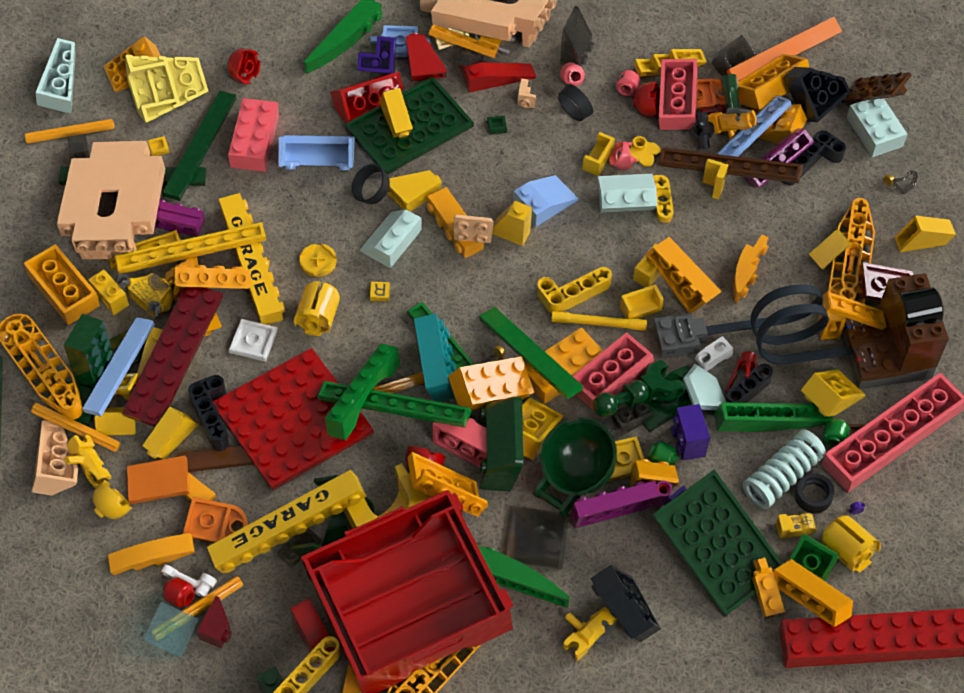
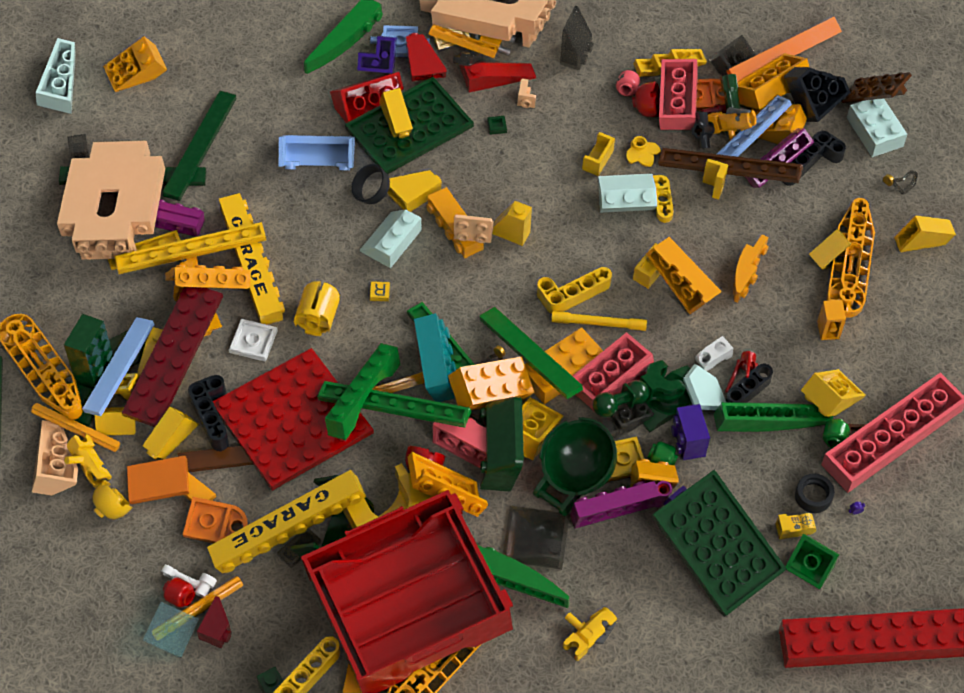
light orange brick [23,244,100,326] -> none
light orange axle [25,119,115,144] -> none
yellow brick [88,270,129,316] -> none
light orange slope [108,533,195,575] -> none
yellow torso [116,273,174,319] -> none
light yellow wedge [125,55,208,124] -> none
yellow tile [147,136,170,156] -> none
red cylinder [227,48,261,84] -> none
coral brick [228,98,279,172] -> none
red slope [291,598,335,664] -> none
yellow tile [299,244,337,277] -> none
light blue slope [513,175,578,227] -> none
black tyre [558,84,593,121] -> none
coral head [560,62,585,86] -> none
black brick [590,565,661,642] -> none
coral piece [609,141,638,170] -> none
yellow panel [620,284,664,319] -> none
piece [653,273,949,389] -> none
light aqua piece [742,430,826,509] -> none
light orange hinge [752,558,785,617] -> none
light orange brick [774,559,853,627] -> none
yellow cylinder [822,515,881,573] -> none
light orange tile [823,292,887,330] -> none
plate [859,262,913,302] -> none

